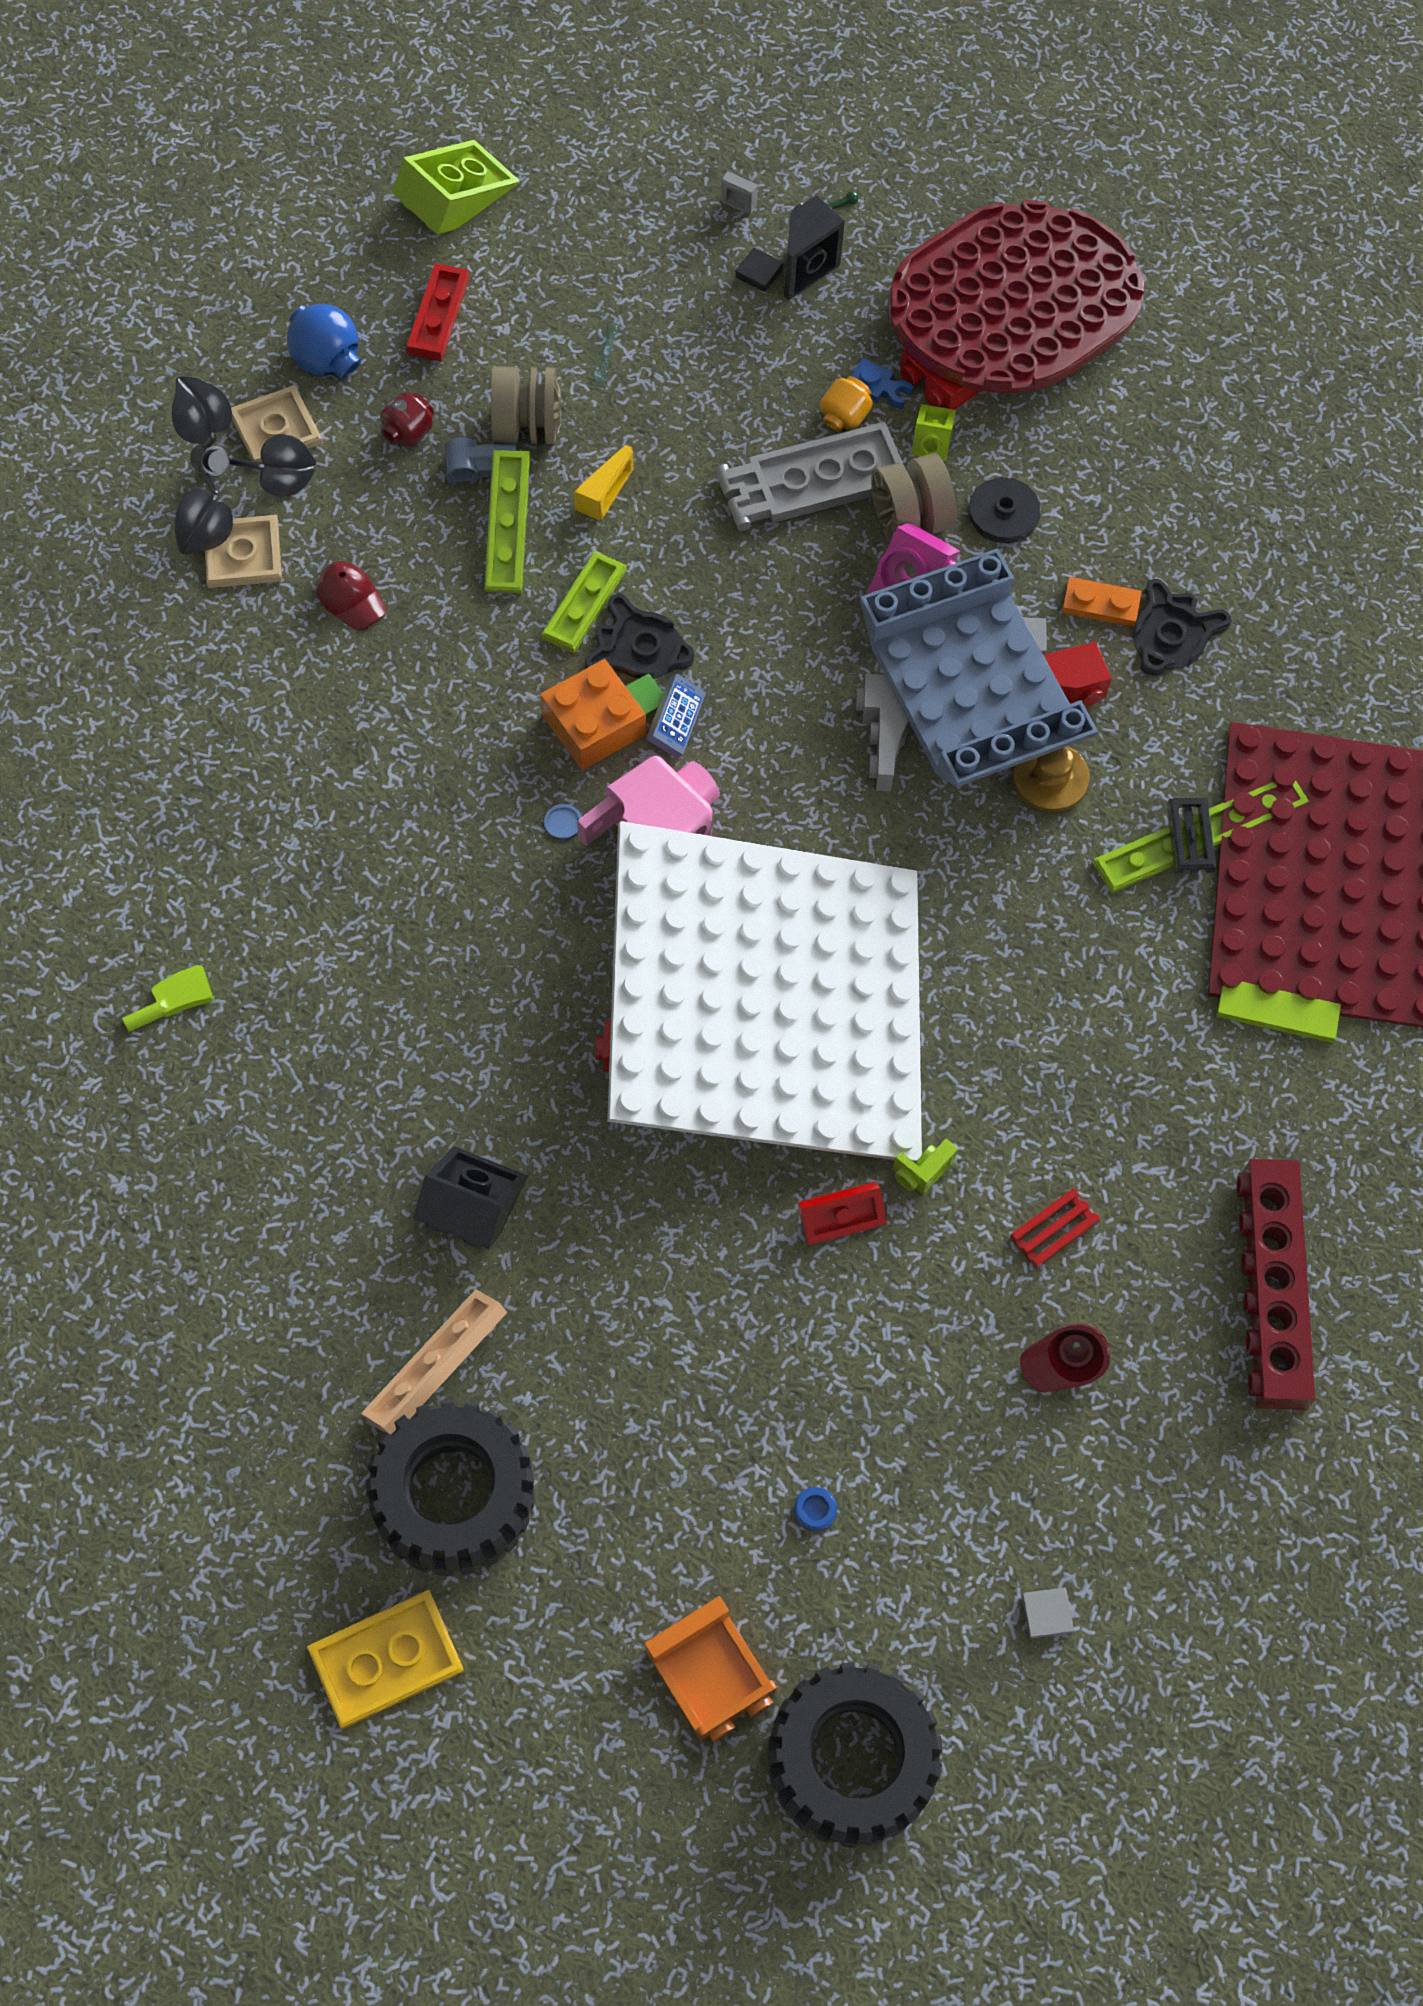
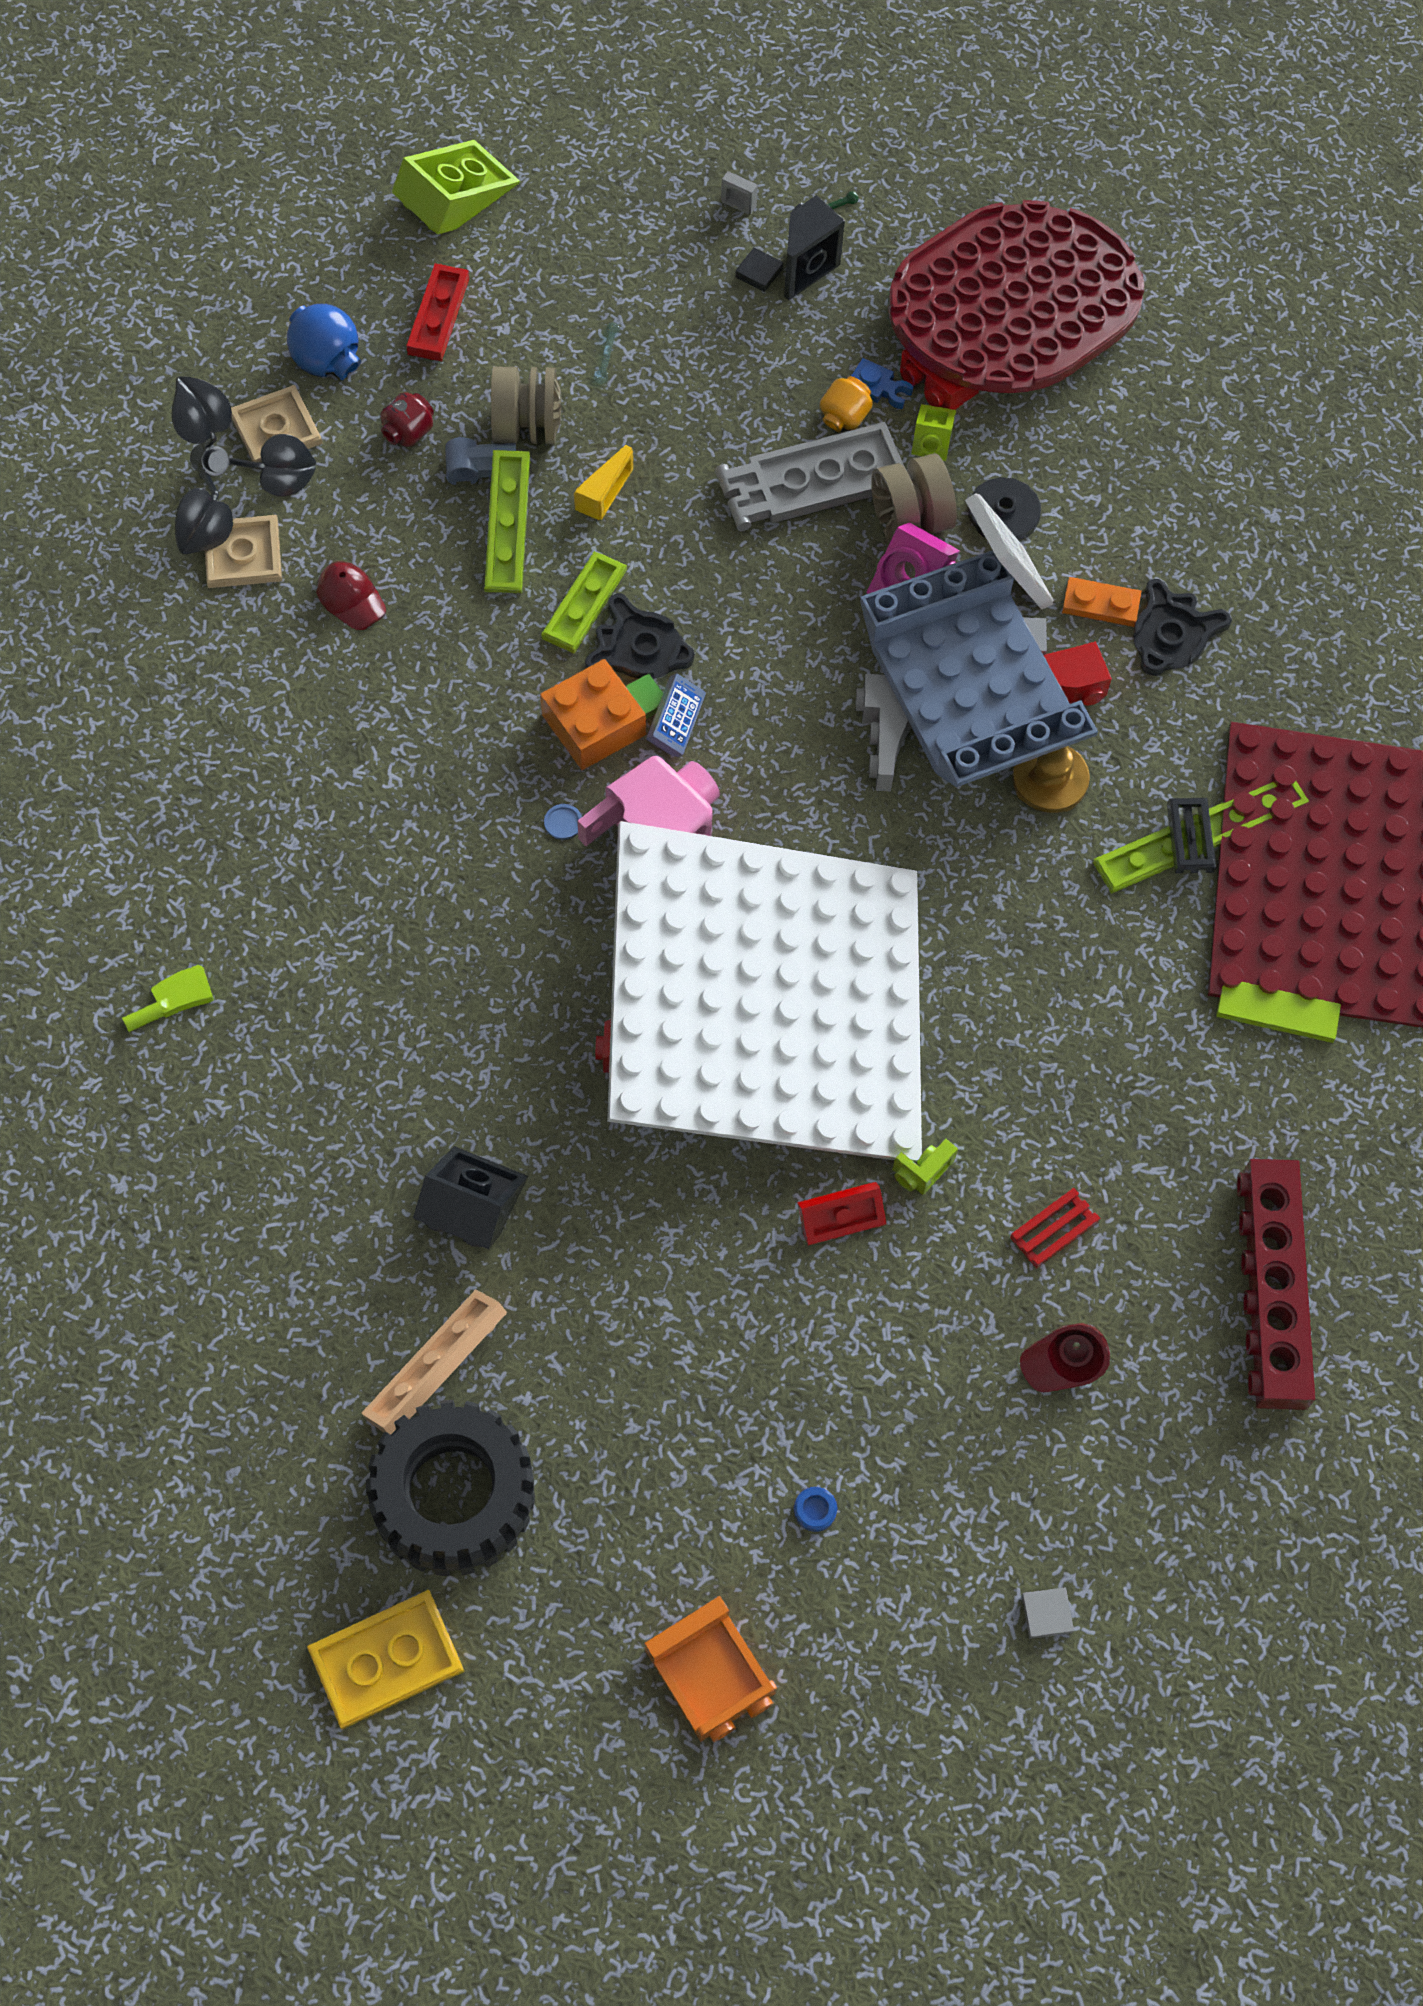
black tyre [767,1662,943,1847] -> none
none -> white tile [965,493,1054,609]

